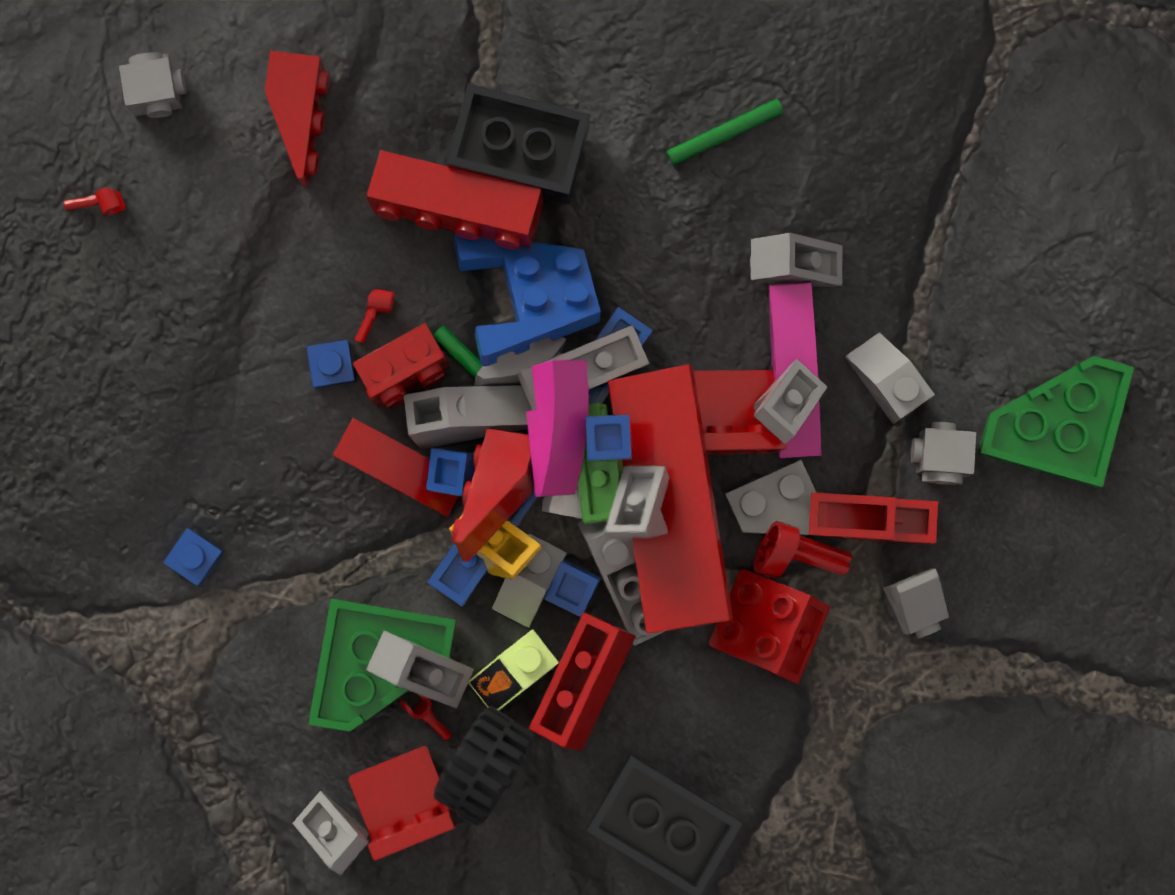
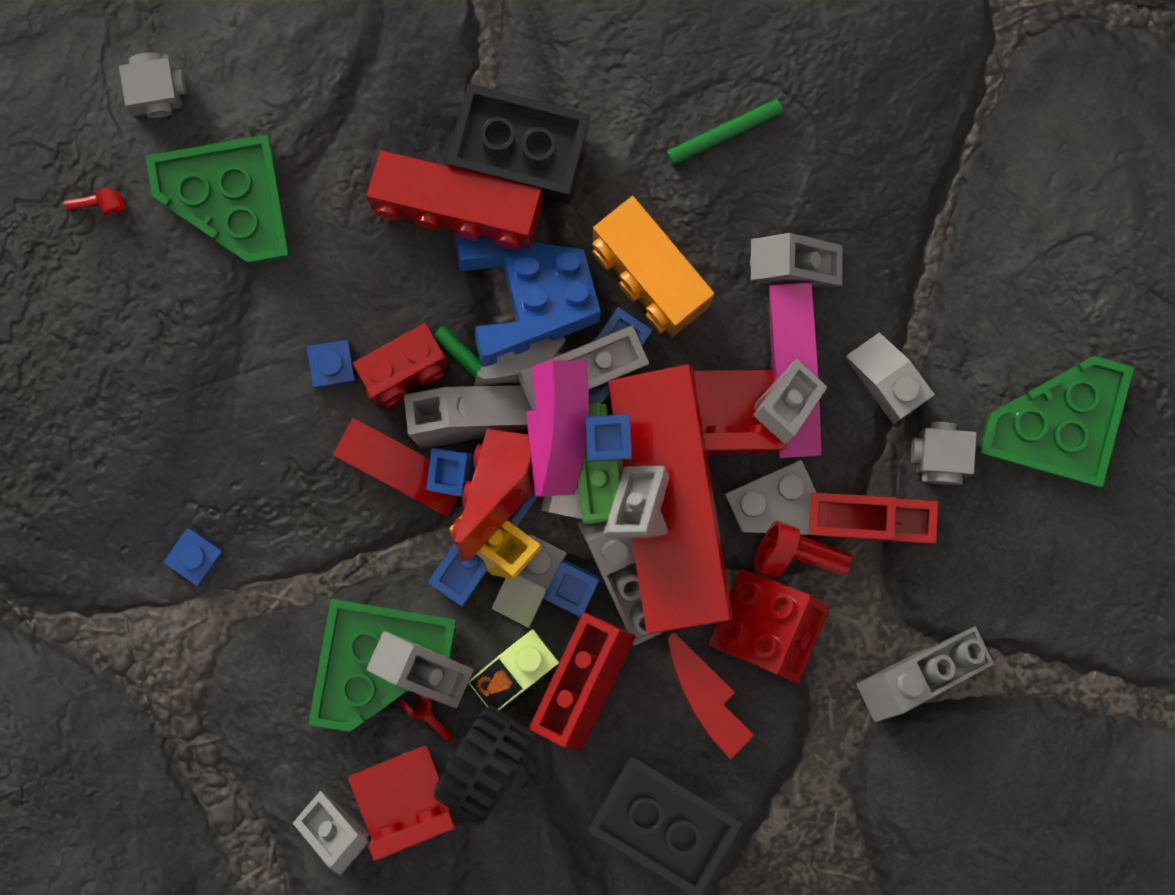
red slope [265,51,330,187] -> none
red hand [355,289,395,344] -> none
light grey slope [883,569,949,639] -> none
none -> green plate [145,134,290,265]
none -> light orange brick [592,195,715,338]
none -> red slope [666,632,754,760]
none -> light grey slope [856,626,994,722]

